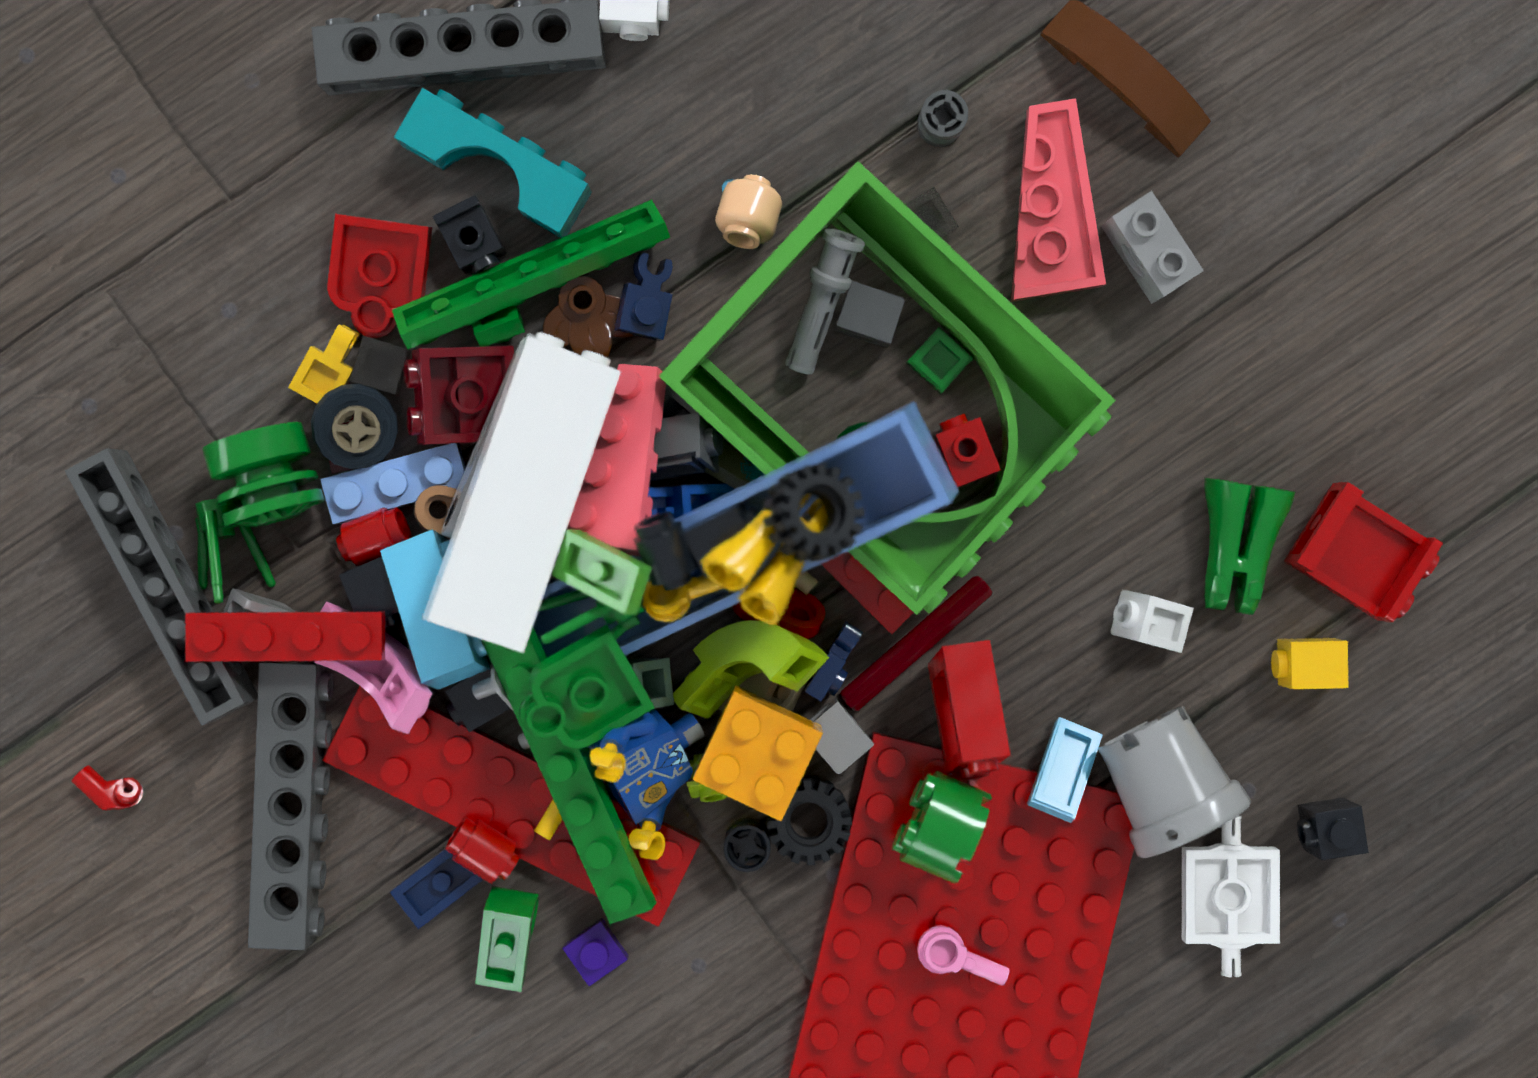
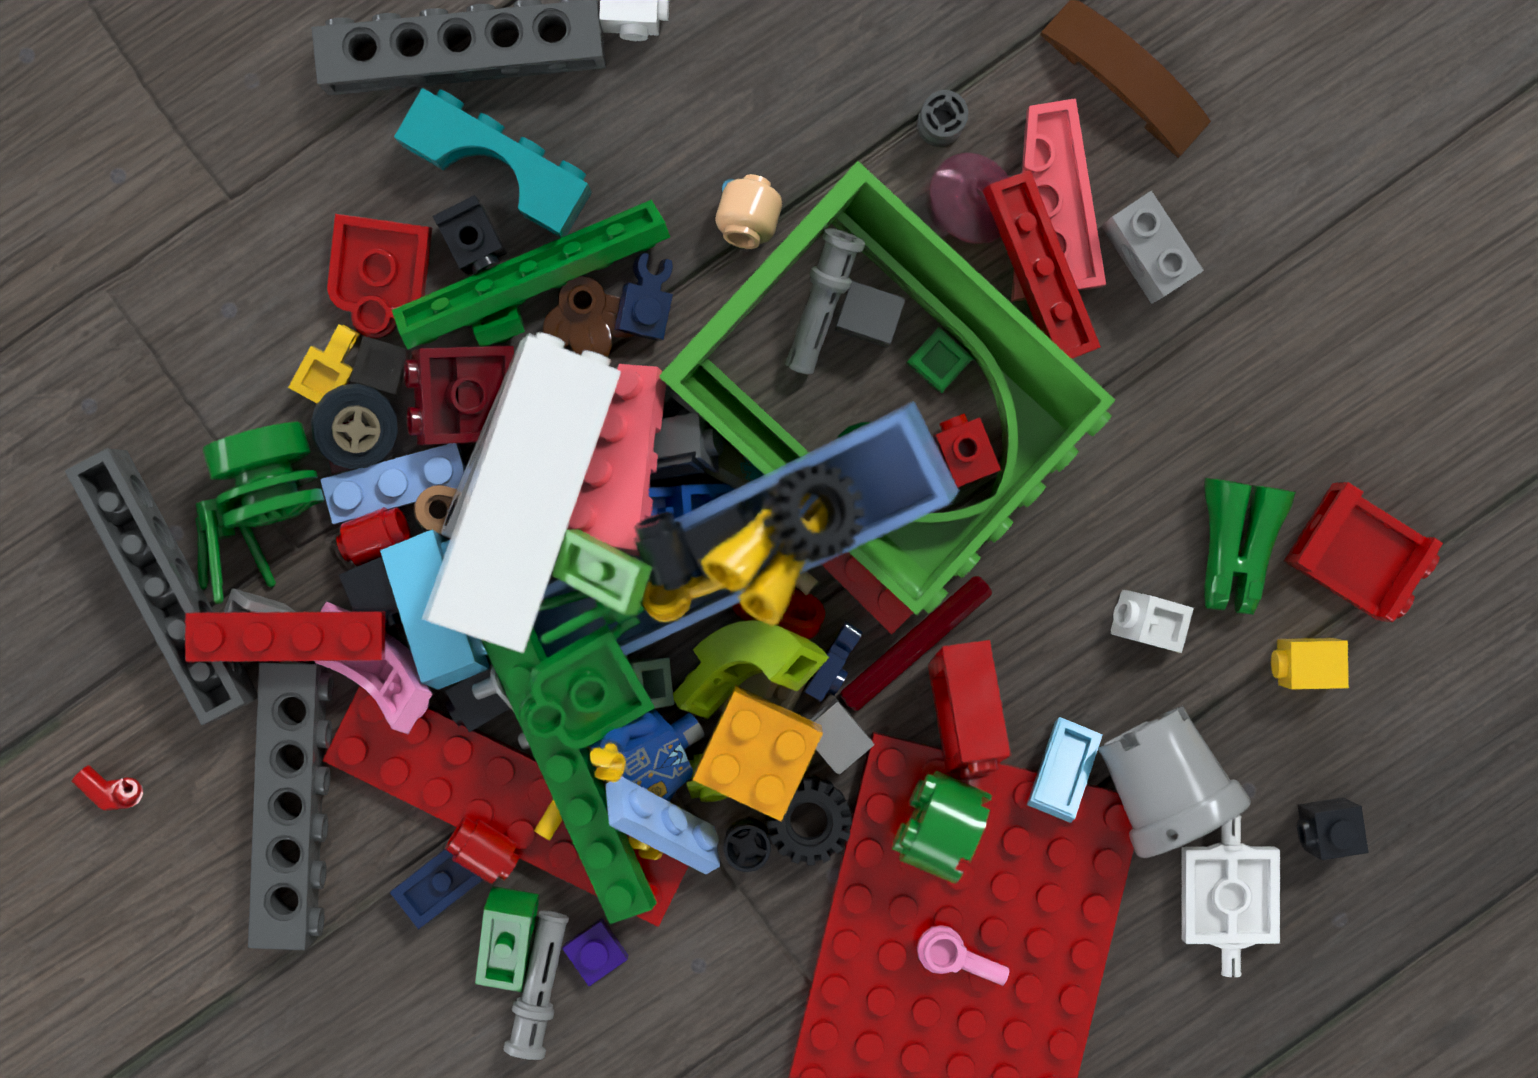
none -> light grey pin [503,911,569,1060]
none -> light blue plate [606,777,720,874]
none -> clear pink dish [929,153,1009,244]
none -> red plate [982,170,1101,359]

